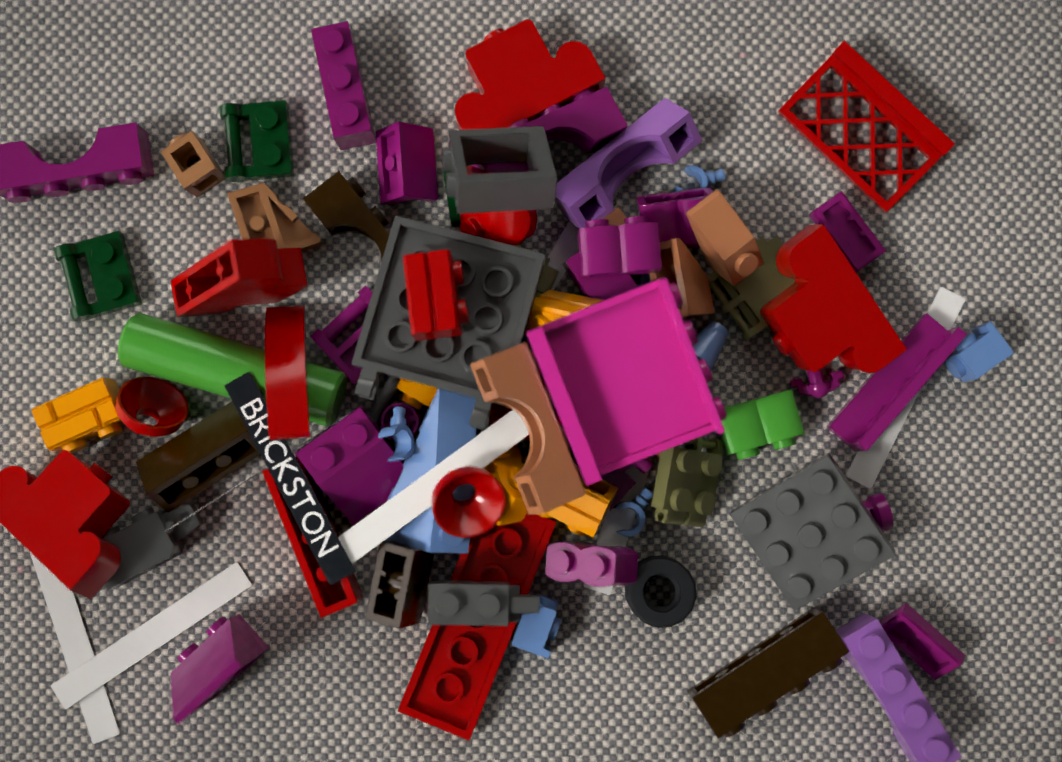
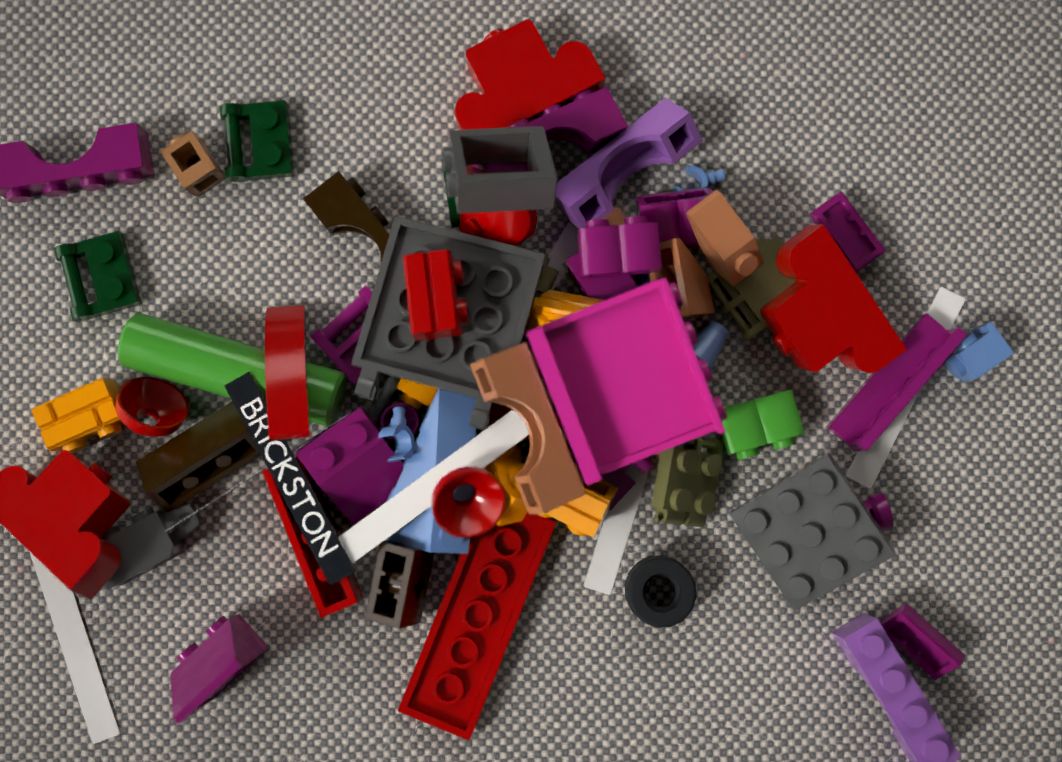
white sticker [51,562,252,709] -> none
red brick [170,238,308,317] -> none
medium nougat wing [227,183,321,252] -> none
magenta brick [311,21,376,151] -> none
magenta panel [376,121,438,205] -> none
dark grey hinge [428,580,540,626] -> none
medium blue brick [512,594,561,659] -> none
magenta brick [545,542,638,587] -> none
medium blue piece [614,487,653,537] -> none
dark brown brick [687,608,849,739] -> none
red fence [778,40,955,213] -> none
magenta piece [789,369,844,398] -> none

